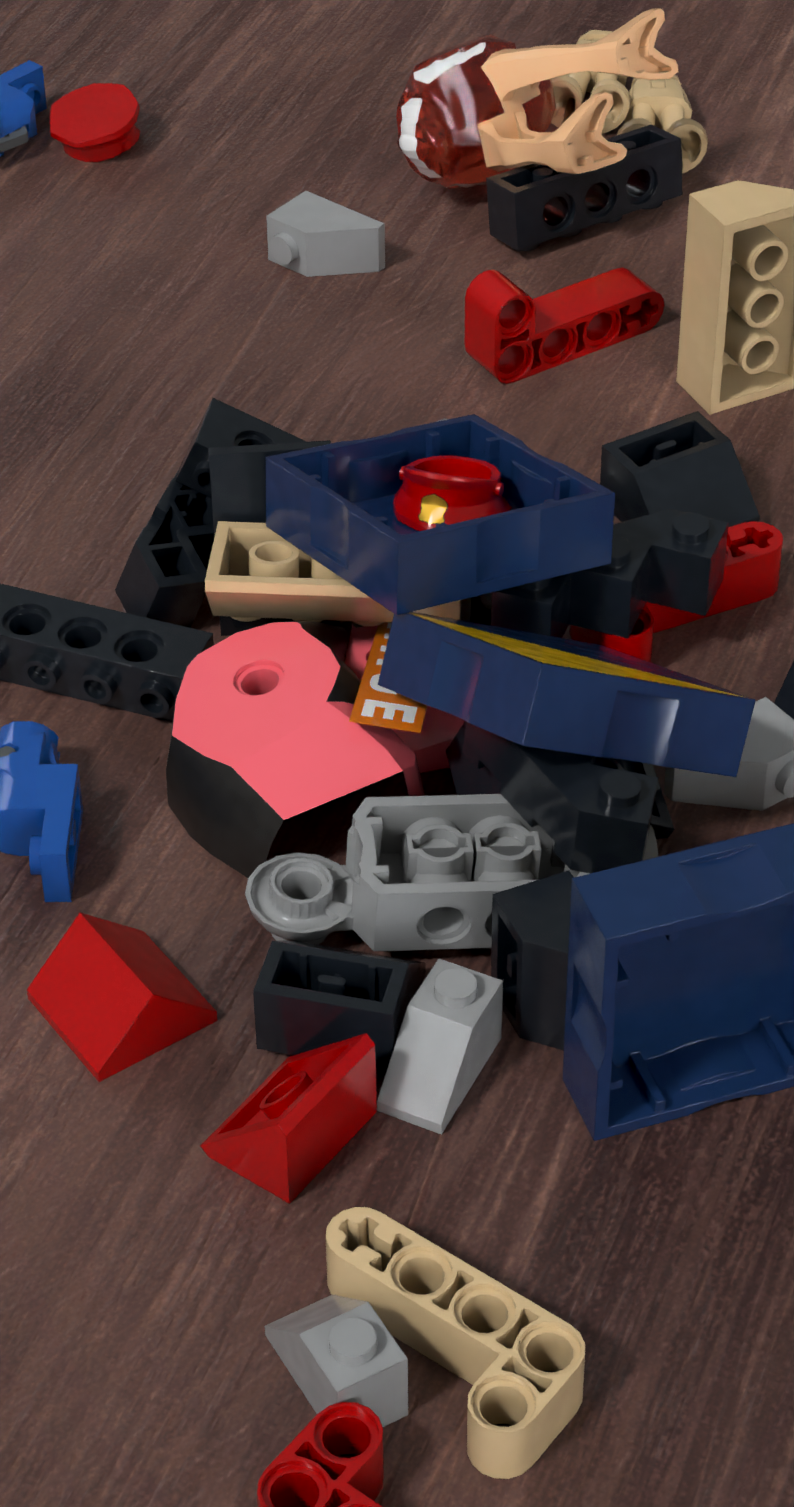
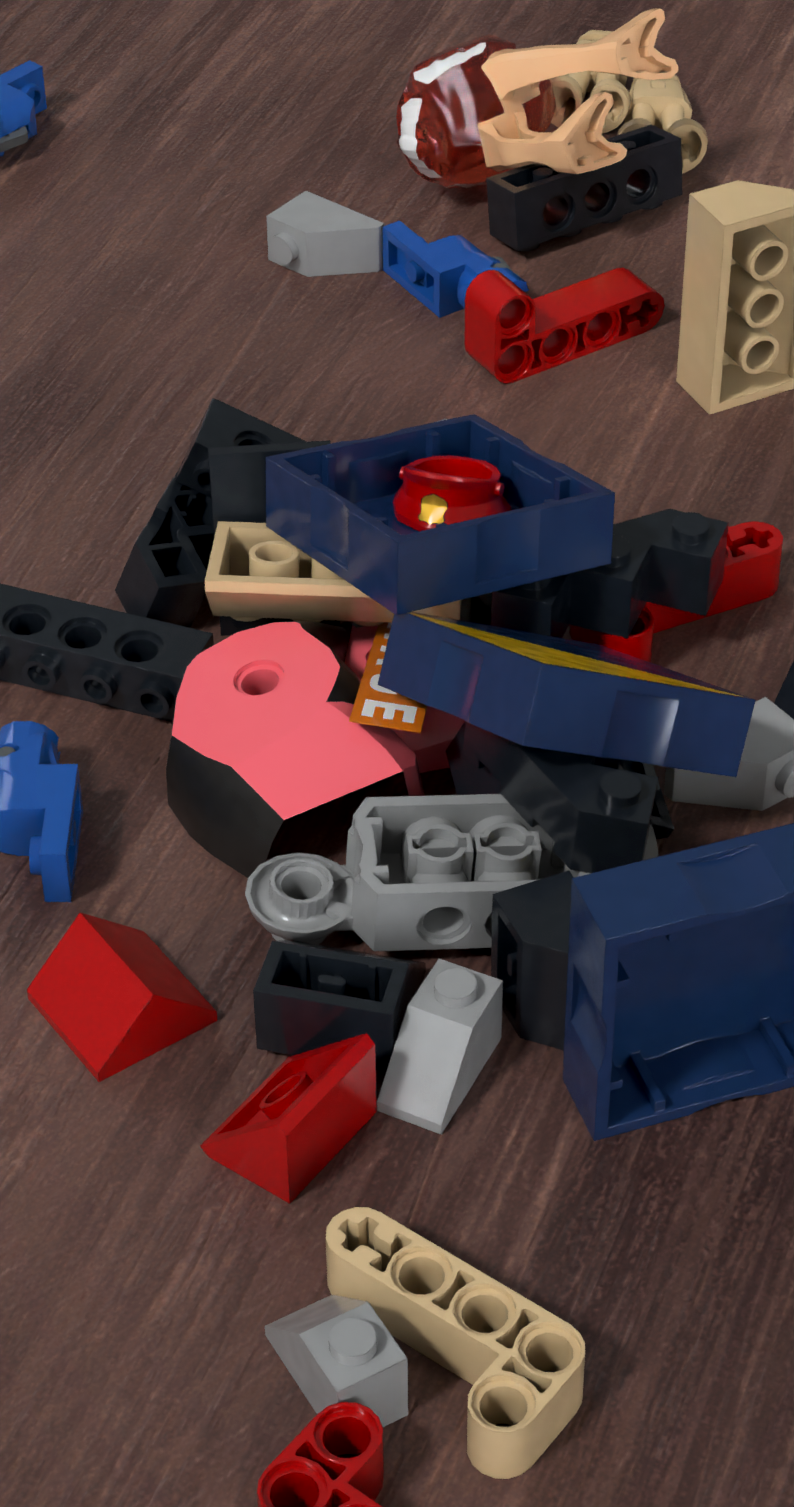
red hat [50,83,140,162] -> none
black slope [600,411,760,527] -> none
none -> blue plate [383,221,529,318]

